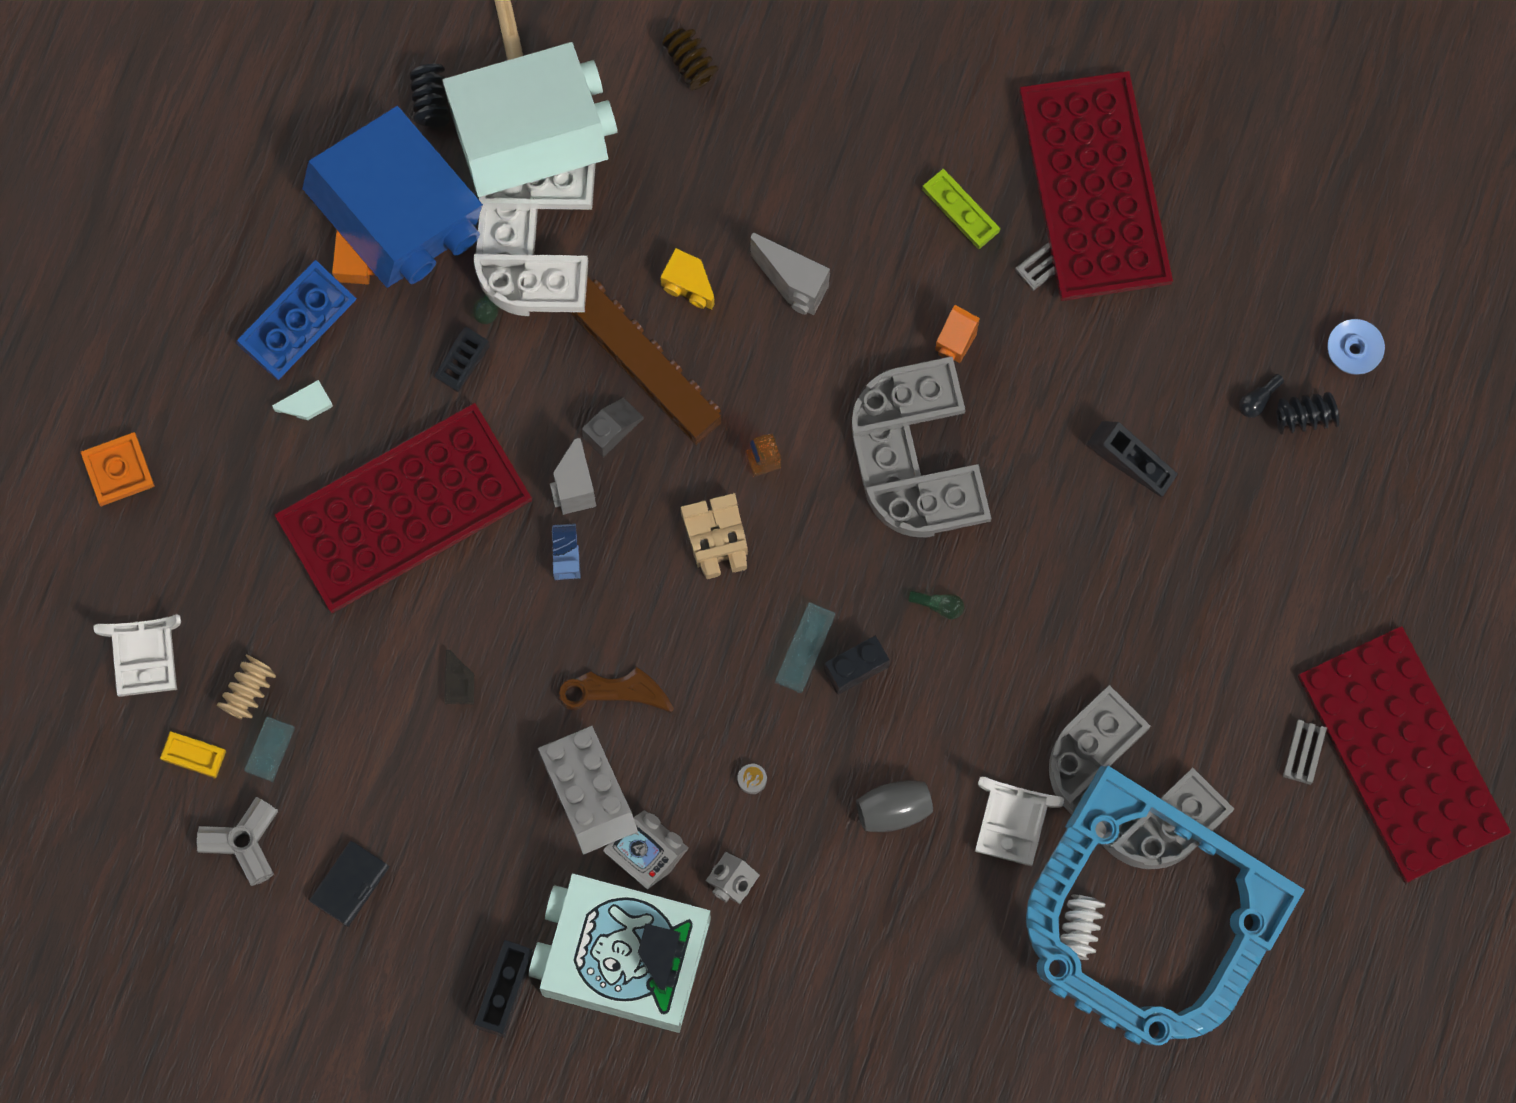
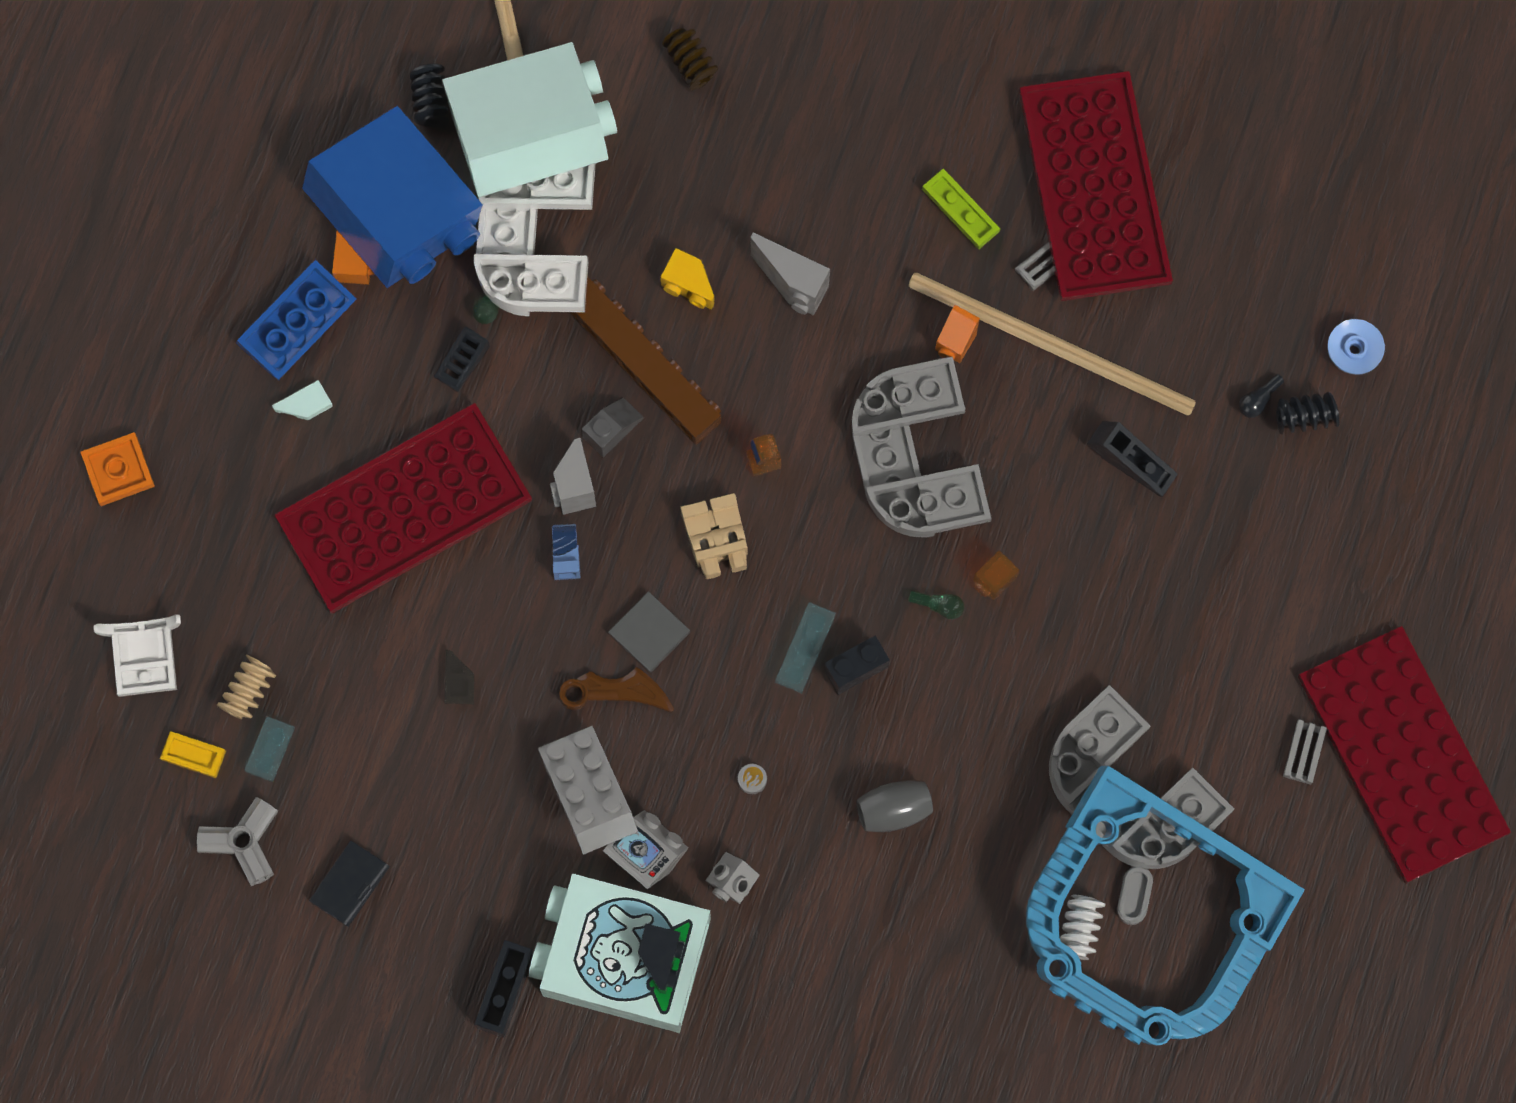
white piece [975,777,1064,866] -> none
none -> dark grey tile [608,591,690,673]
none -> tan axle [909,273,1196,415]
none -> clear orange brick [973,551,1020,600]
none -> light grey tile [1117,867,1153,925]

